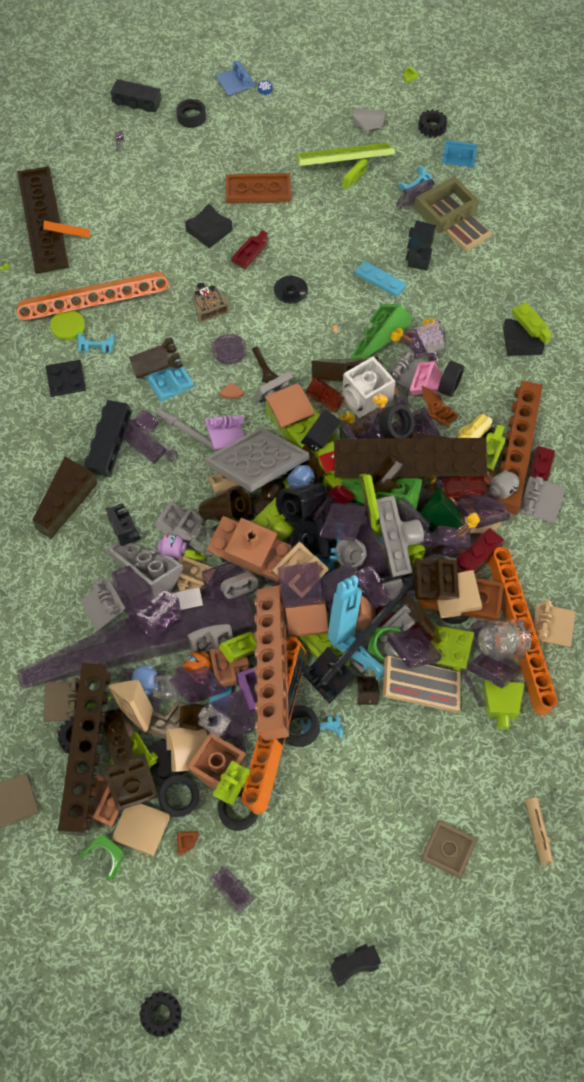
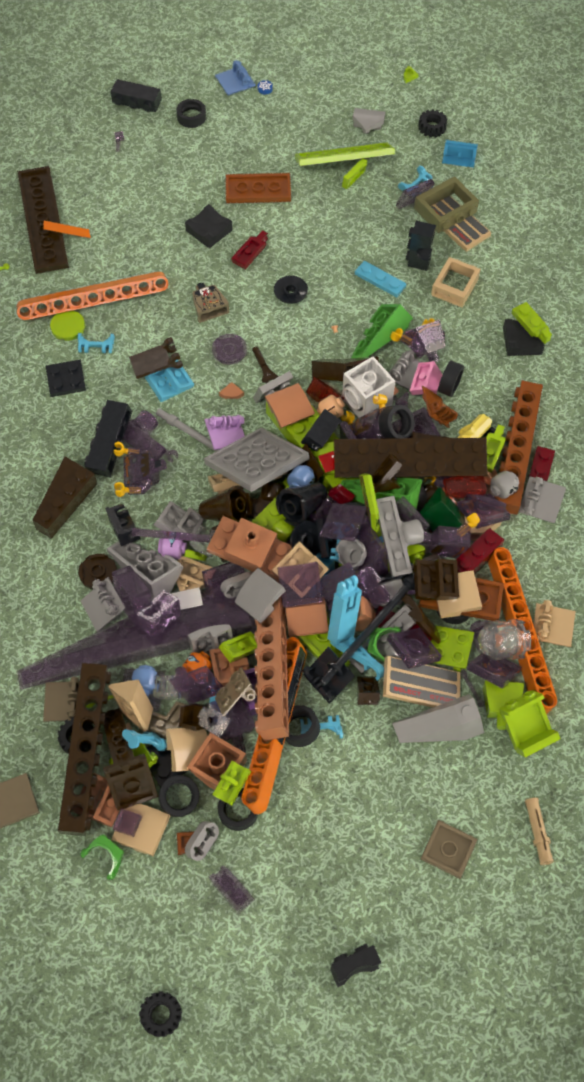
none -> dark brown tile [78,554,117,590]
none -> tile [113,809,142,837]
none -> torso [114,442,167,497]
none -> medium azure piece [122,729,167,751]
none -> clear purple bar [132,528,210,543]
none -> light grey beam [185,821,219,861]
none -> dark tan hinge [215,667,256,716]
none -> light grey slope [235,568,286,624]
none -> light nougat head [317,395,345,418]
none -> light grey wedge [392,694,484,743]
none -> tan window [431,257,480,307]
none -> lime panel [499,690,560,758]

